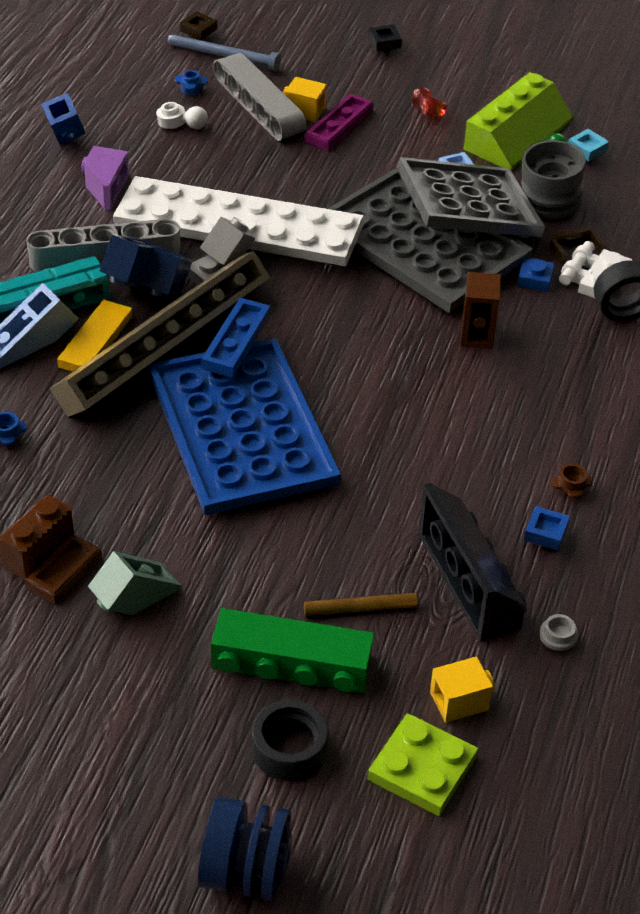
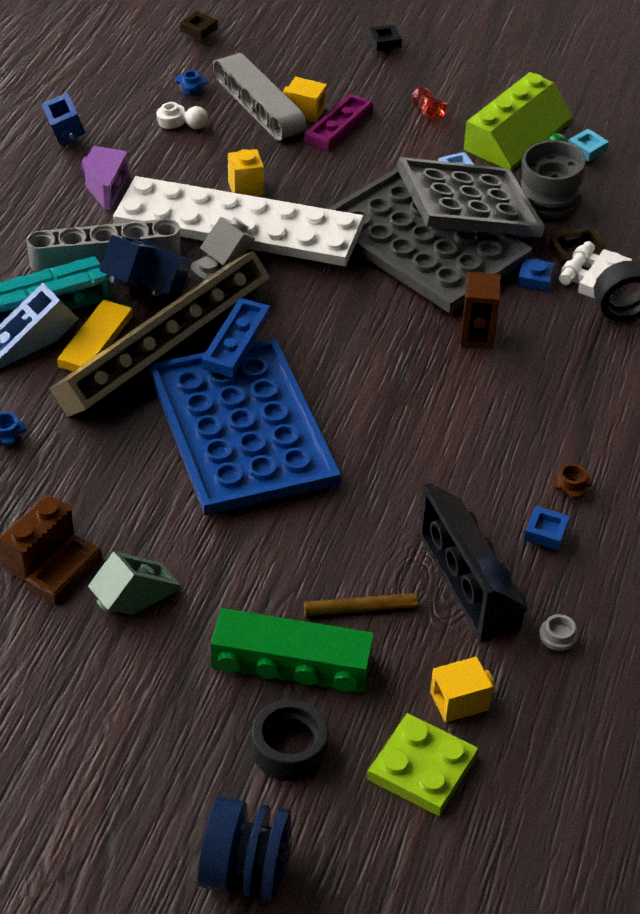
sand blue bar [168,35,281,72] -> none
none -> yellow brick [228,149,264,197]

